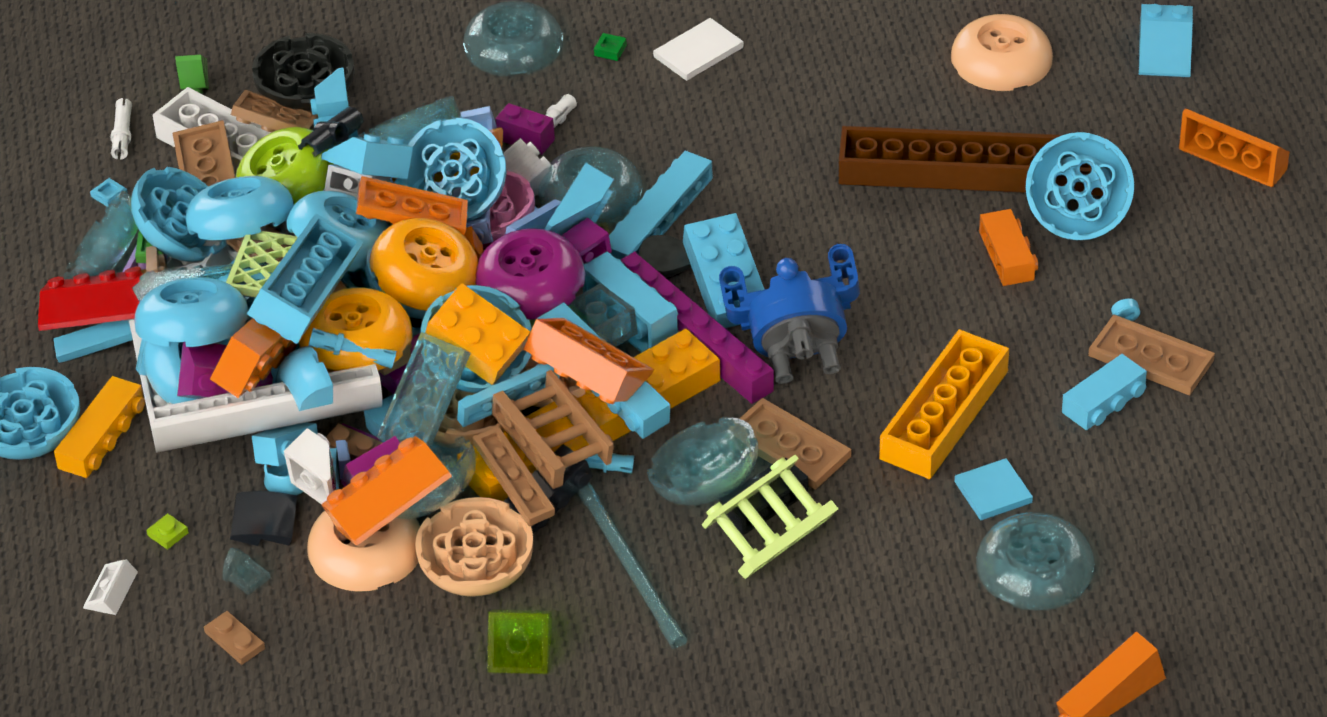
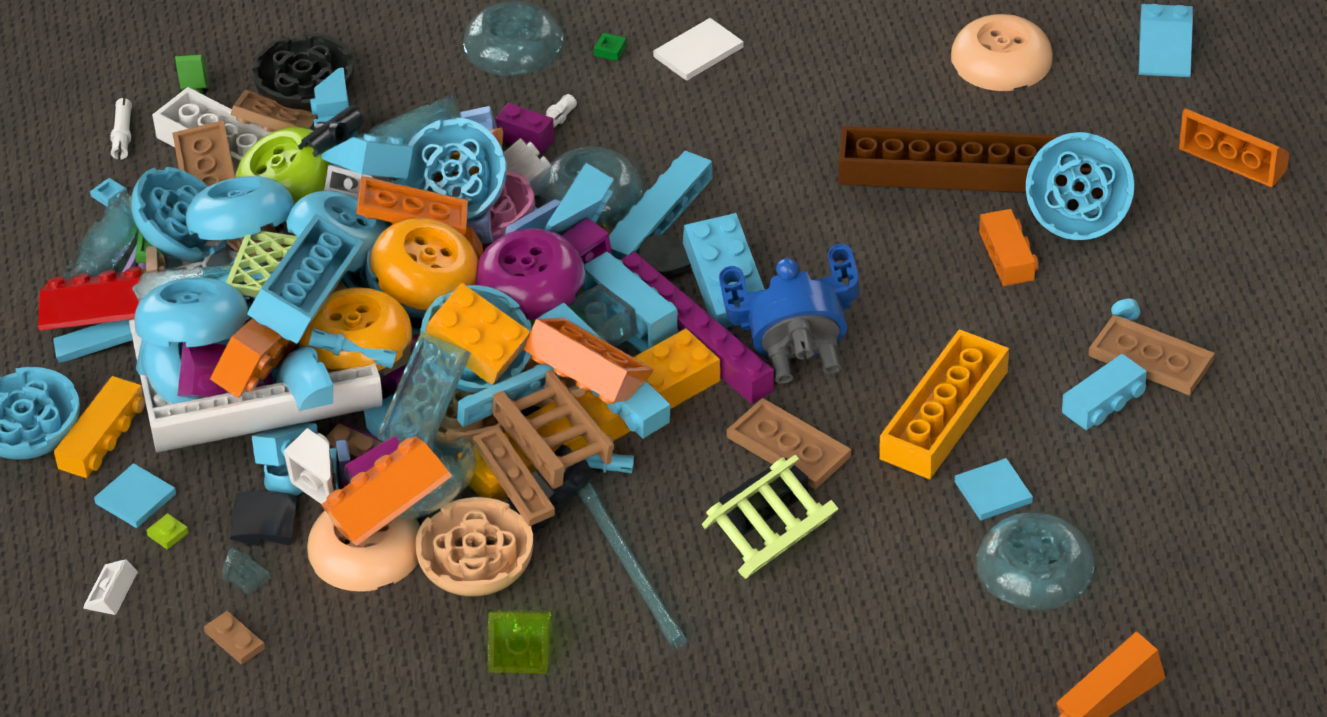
clear light blue brick [647,417,758,506] -> none
none -> medium azure tile [94,463,176,528]

